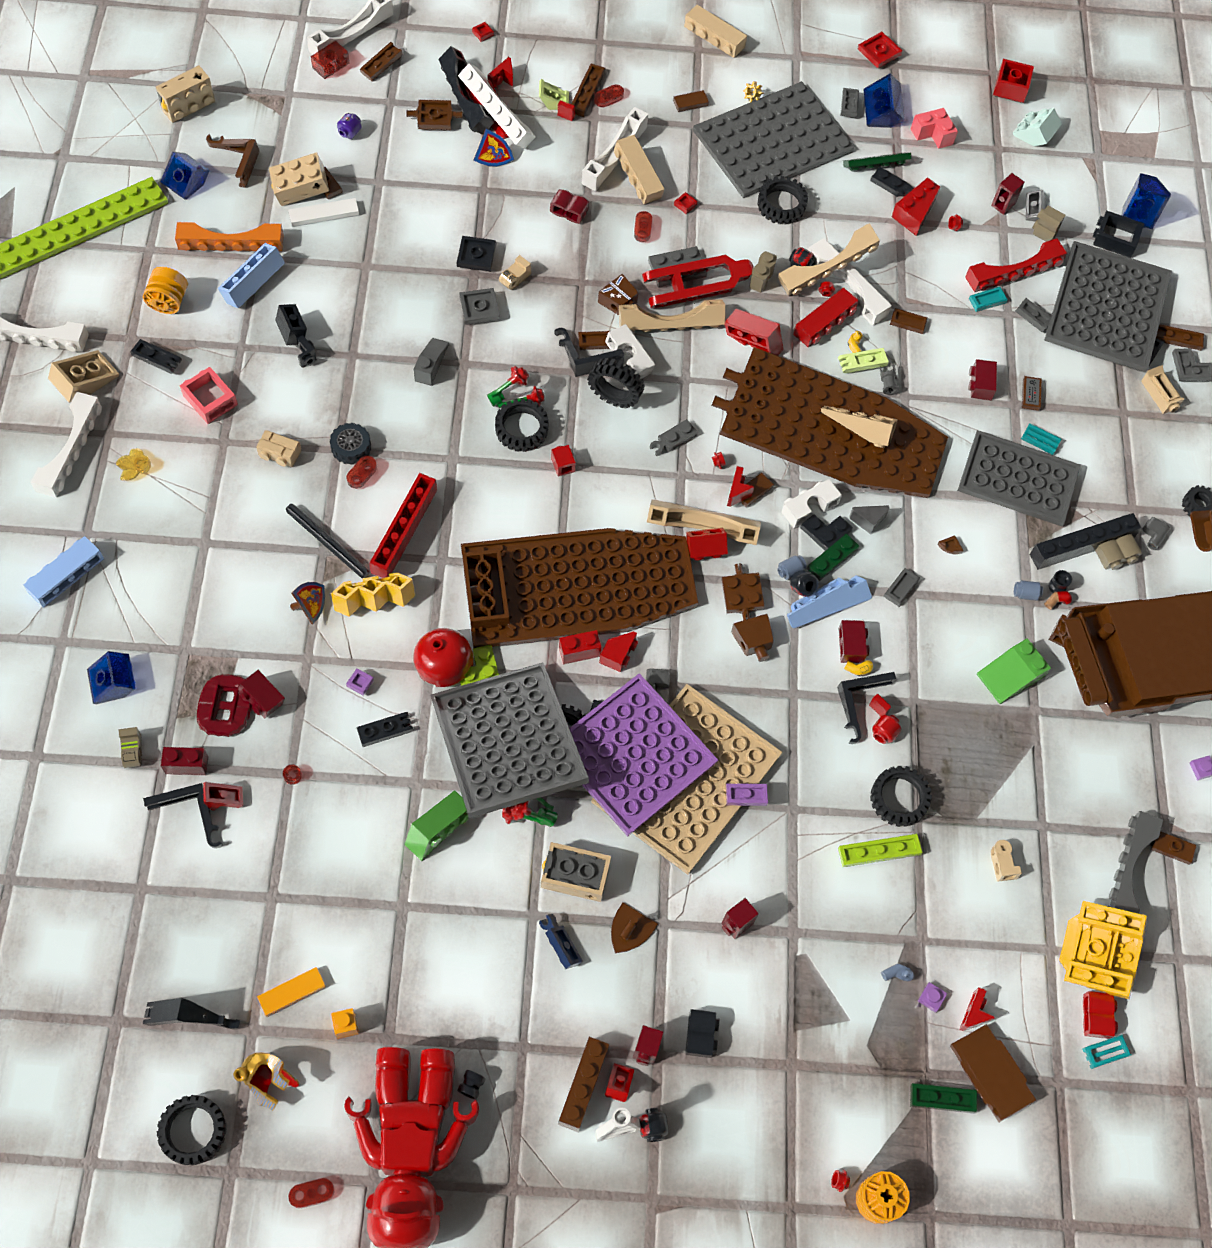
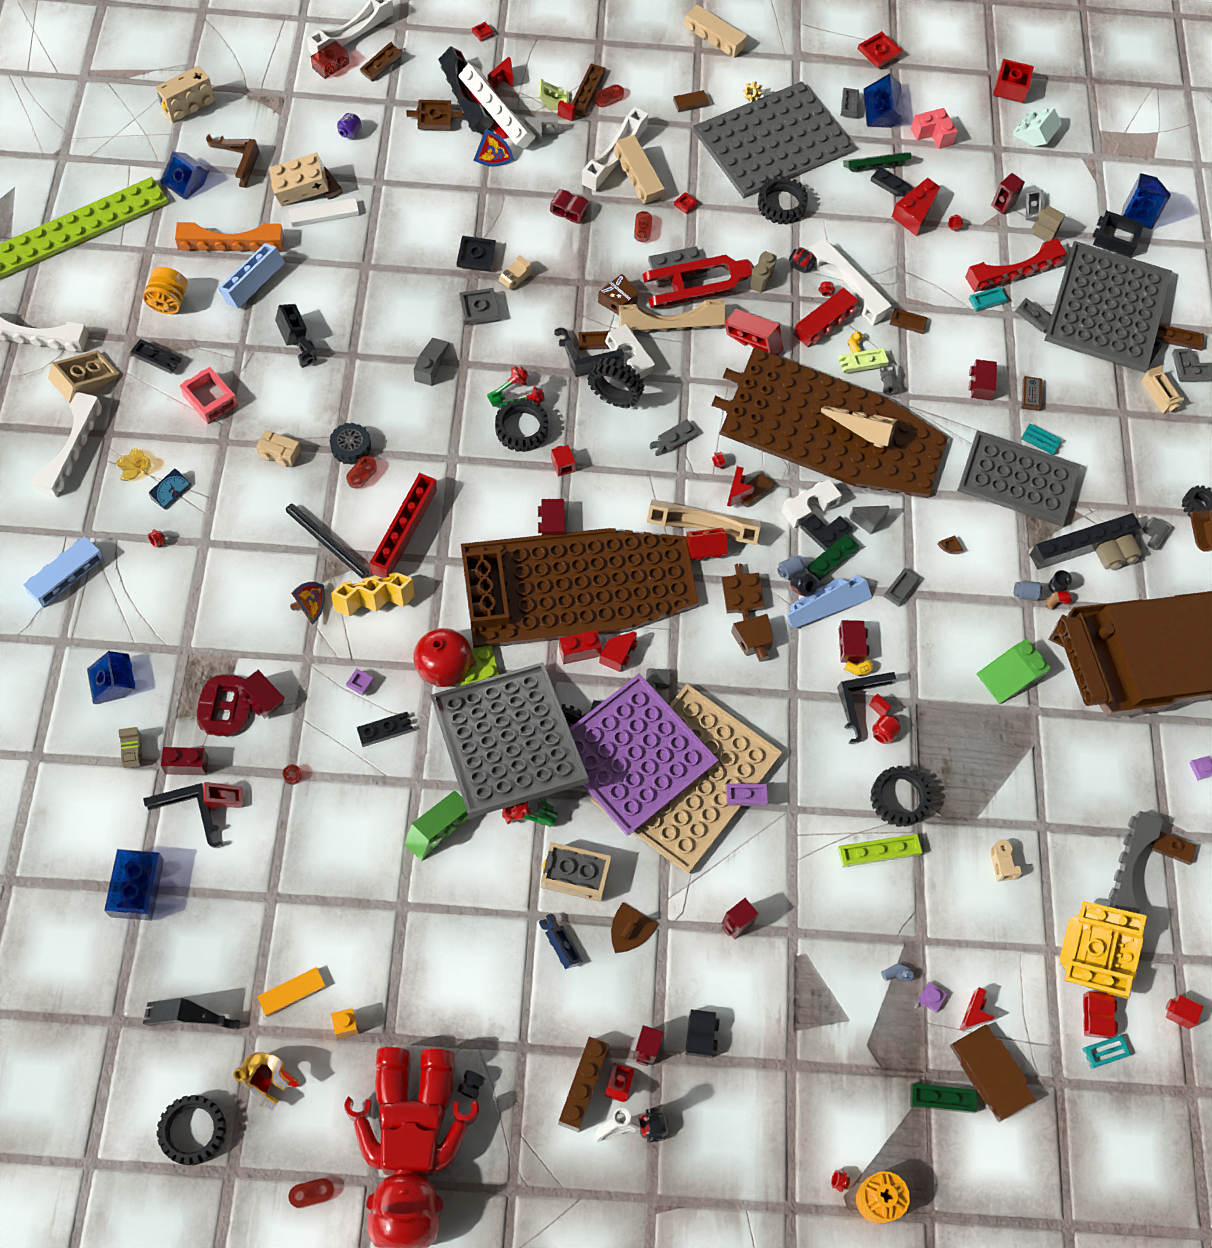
tan arch [778,223,880,296] -> none
none -> clear blue brick [104,849,164,921]
none -> red plate [148,529,165,547]
none -> slope [149,468,191,510]
none -> light grey slope [525,117,558,143]
none -> dark red brick [538,499,565,535]
none -> red brick [1165,995,1204,1029]

